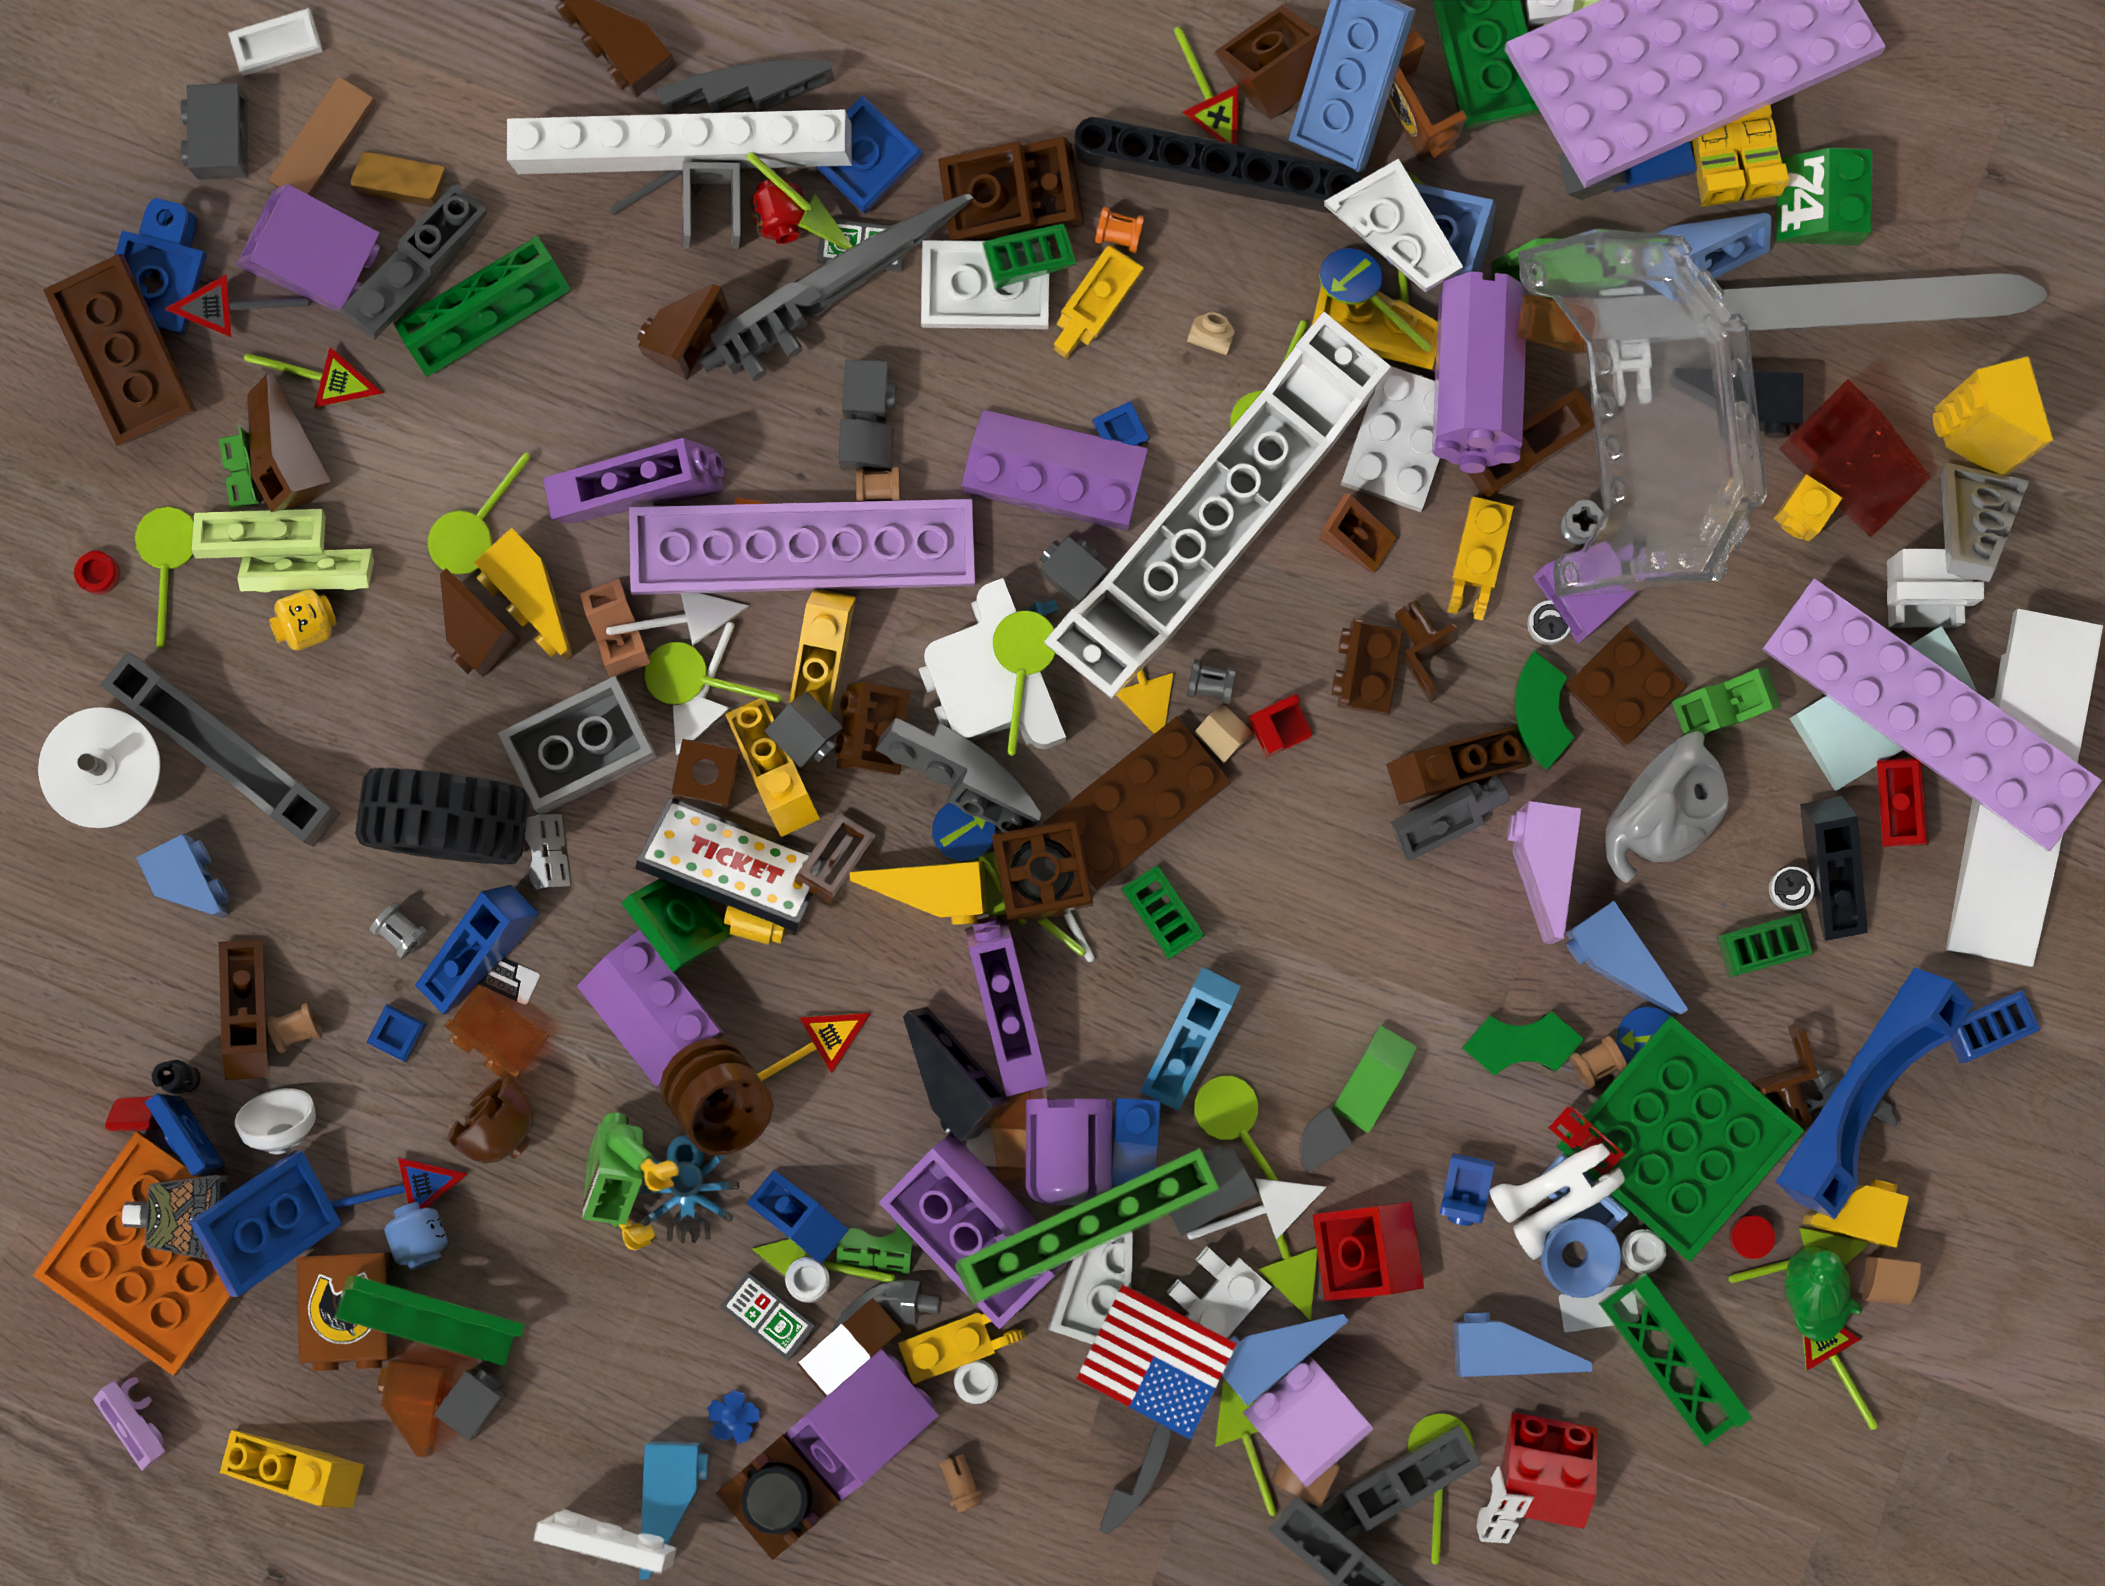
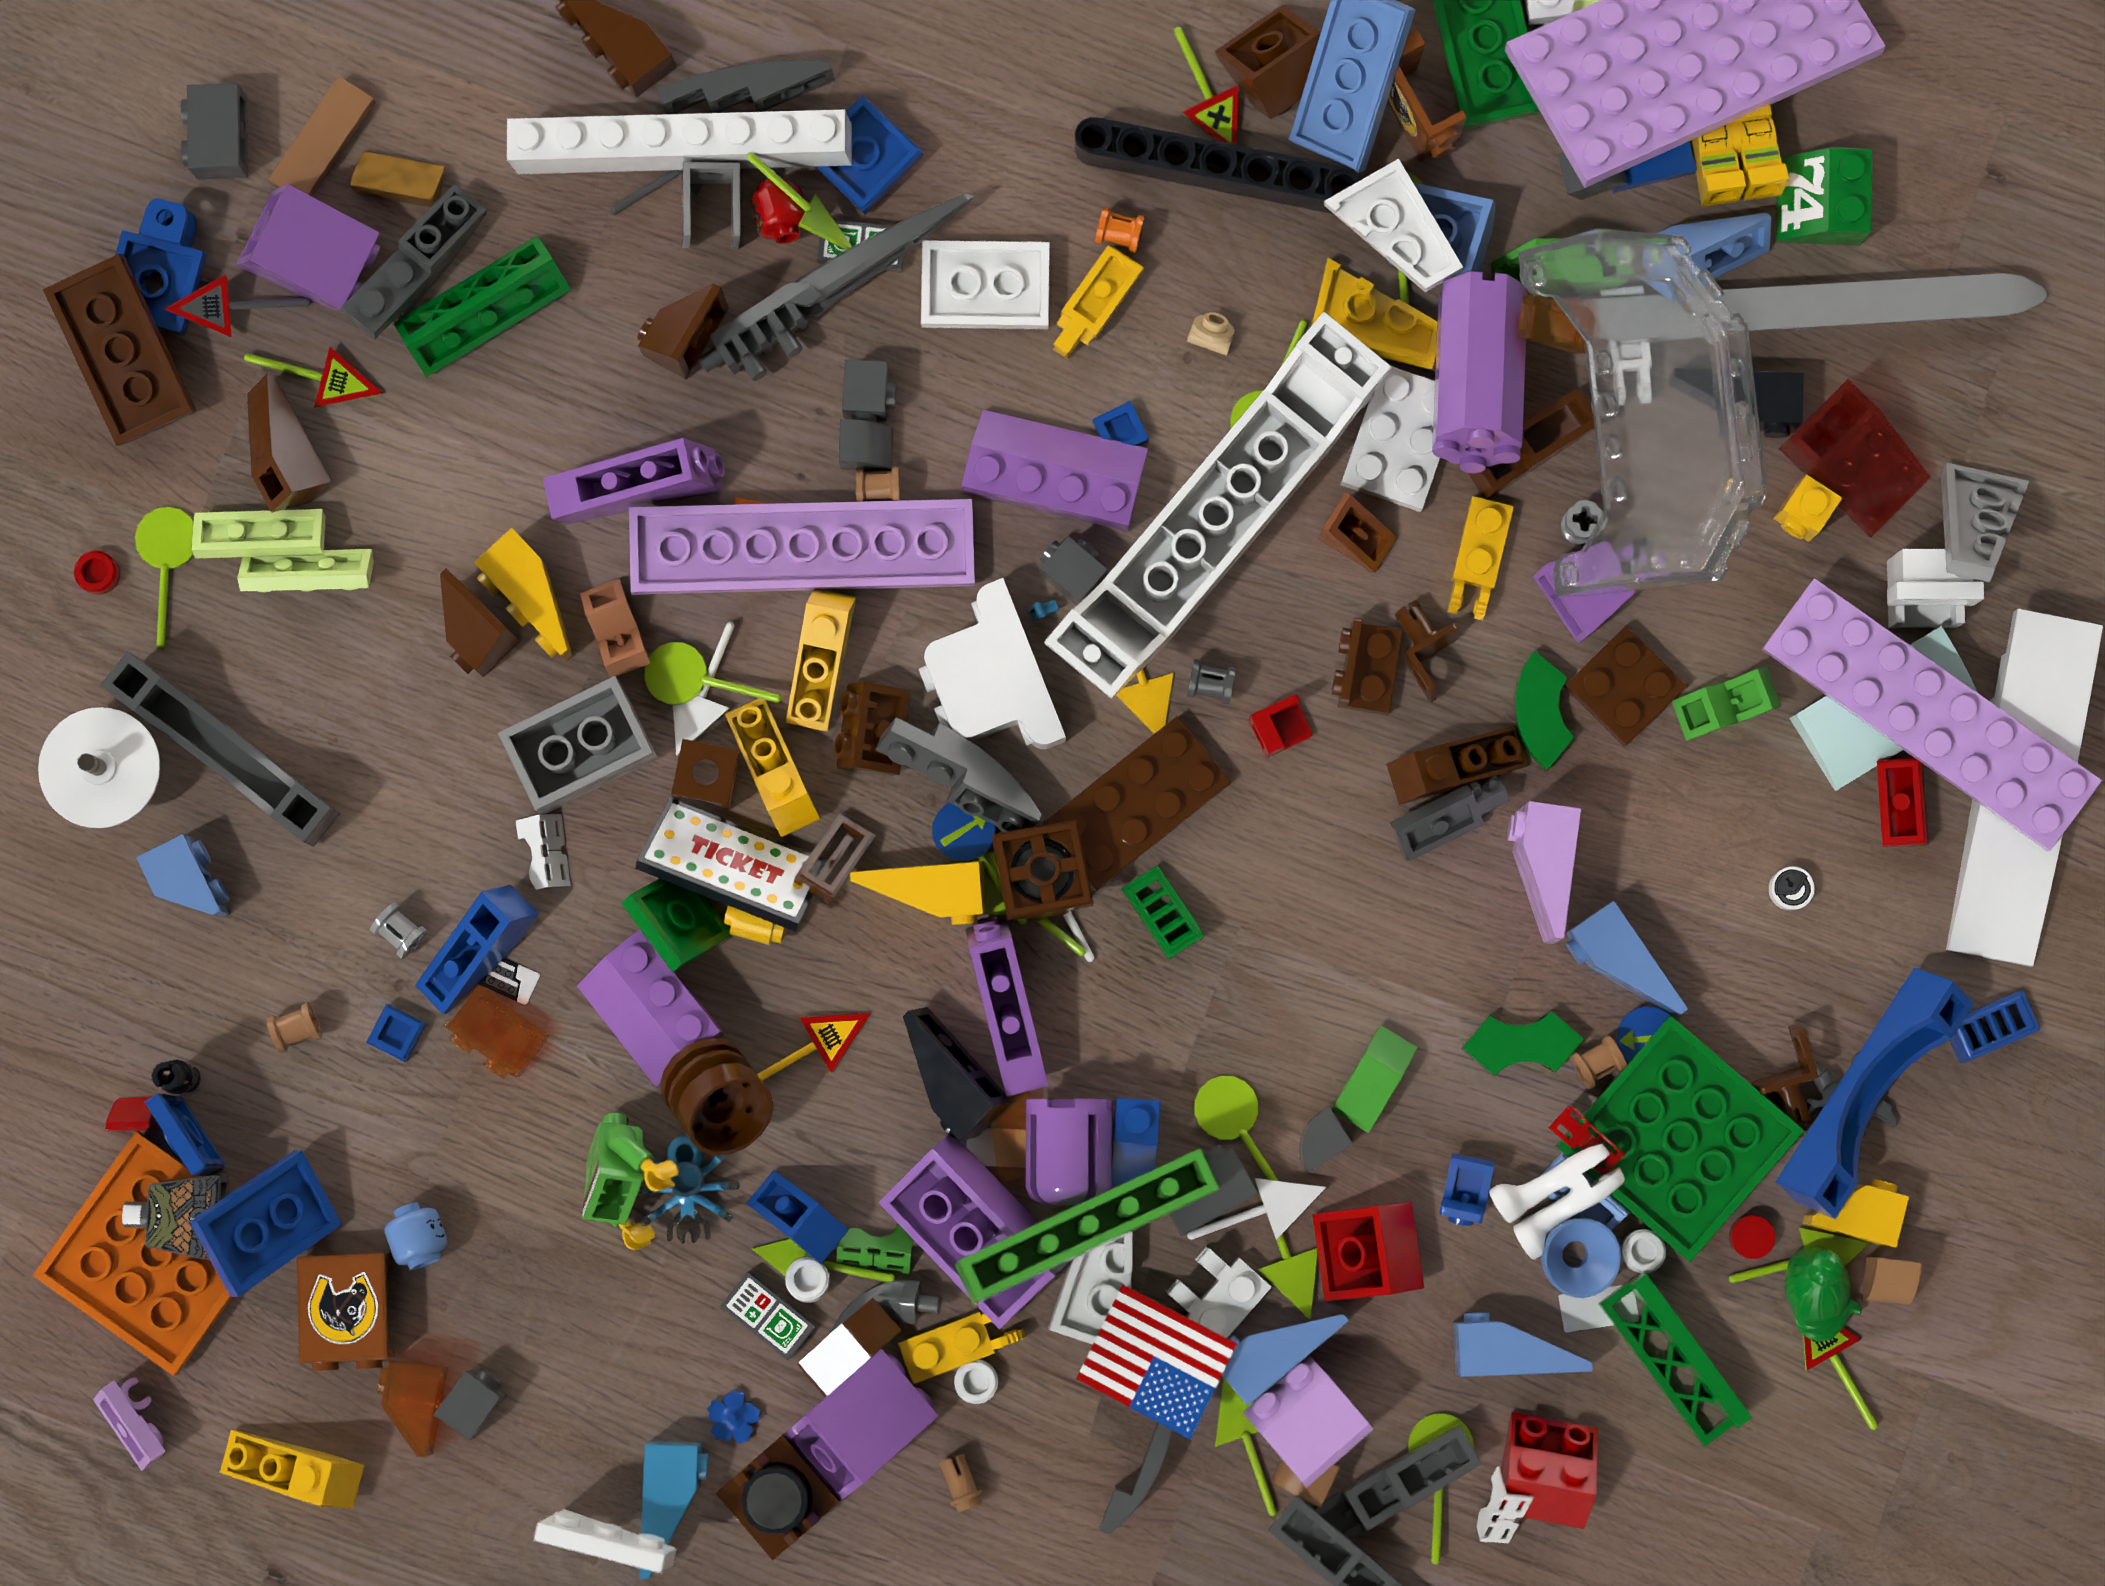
reddish brown slope [218,939,270,1080] -> none
bright green piece [219,426,260,509] -> none
white tile [229,8,323,76] -> none
white piece [235,1088,316,1154] -> none
yellow head [269,589,337,651] -> none
piece [330,1157,468,1209] -> none
green fence [334,1275,525,1366] -> none
black tyre [355,768,530,865] -> none
lime piece [428,453,530,575] -> none
reddish brown cylinder [447,1077,533,1164] -> none
white piece [606,593,749,646] -> none
dark grey brick [765,691,843,768] -> none
reddish brown slope [938,136,1084,241] -> none
green slope [982,223,1076,289] -> none
lime piece [993,611,1056,756] -> none
dark azure slope [1140,967,1241,1111] -> none
tan slope [1193,703,1253,764] -> none
blue piece [1319,248,1432,352] -> none
tile [1527,600,1570,645] -> none
light grey piece [1605,731,1729,883] -> none
green slope [1717,913,1813,978] -> none
black slope [1800,796,1868,941] -> none
yellow slope [1933,356,2053,476] -> none

